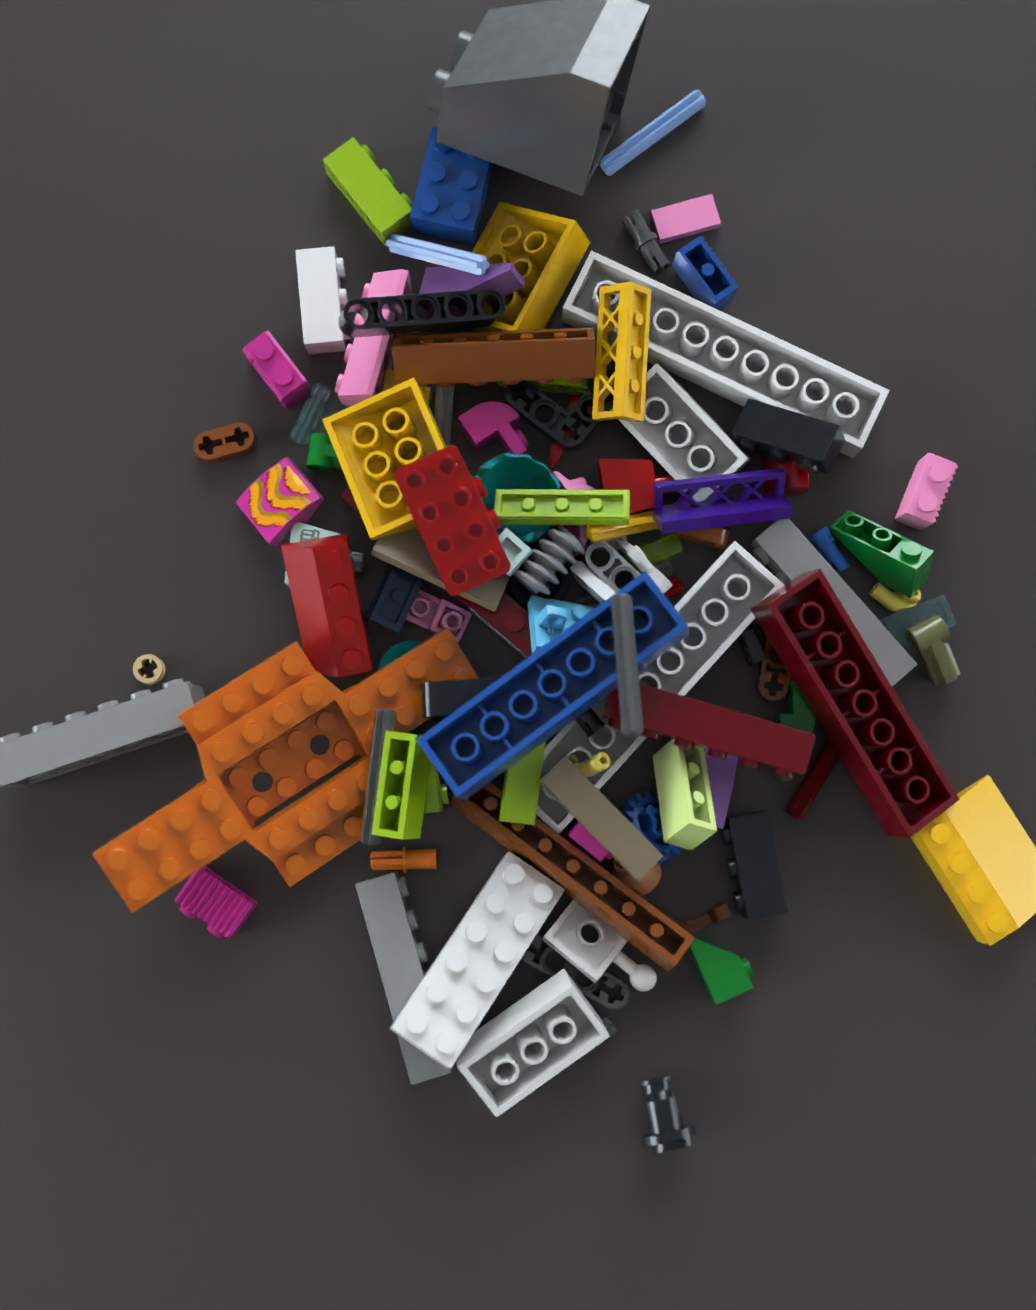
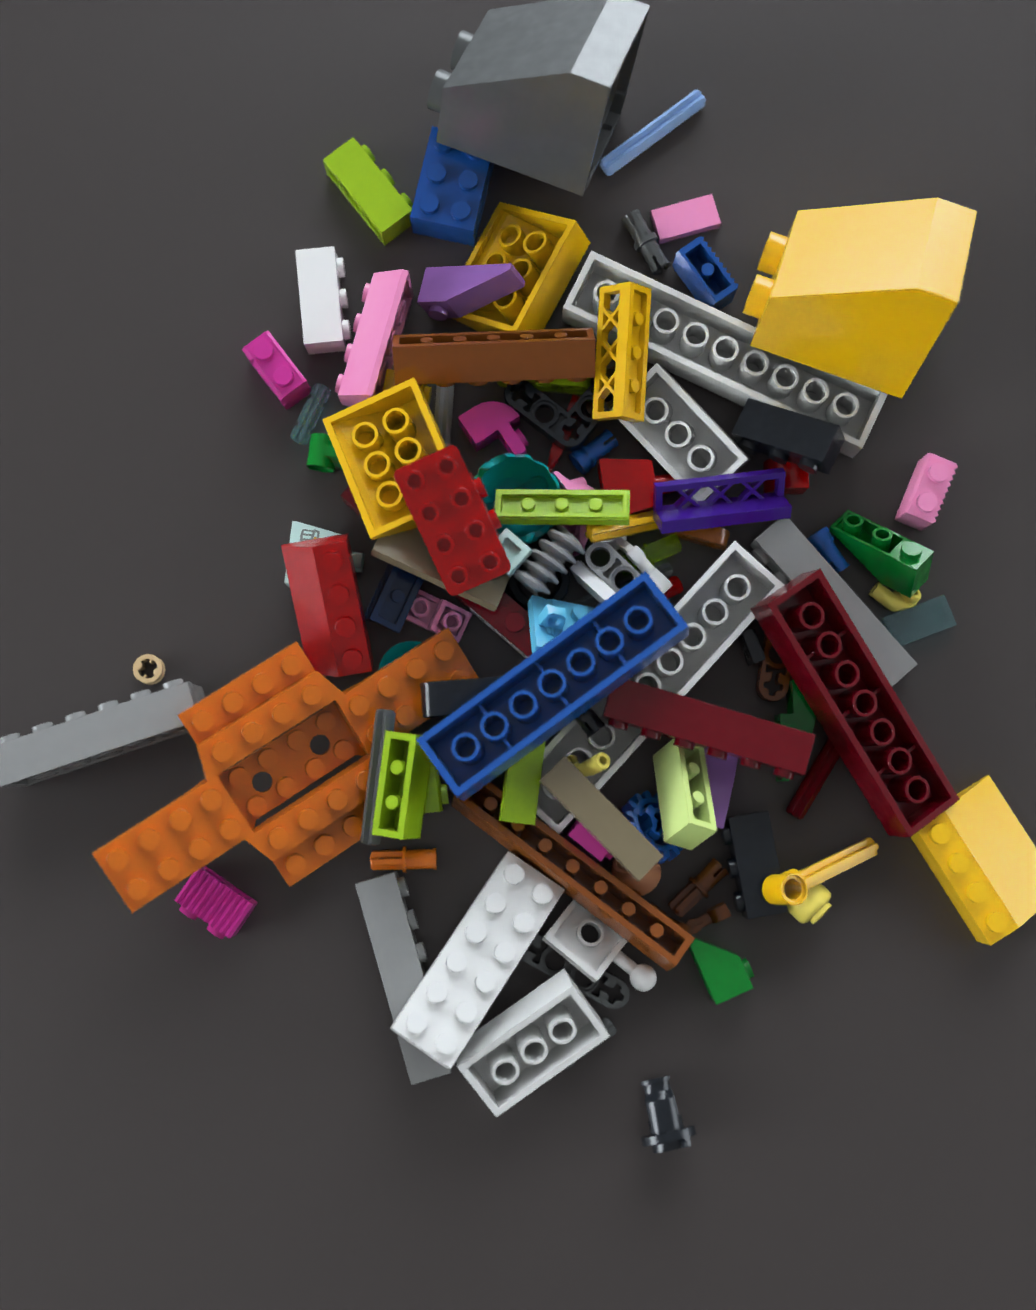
dark orange beam [193,423,257,464] -> none
slope [236,457,324,546] -> none
black beam [338,289,506,338] -> none
light blue axle [386,233,490,276] -> none
dark grey axle [611,594,643,736] -> none
olive piece [905,615,961,686] -> none
none -> blue pin [569,429,619,475]
none -> reddish brown axle [668,858,729,917]
none -> yellow slope [742,198,977,399]
none -> yellow axle [762,837,879,905]
none -> light yellow head [784,883,832,924]

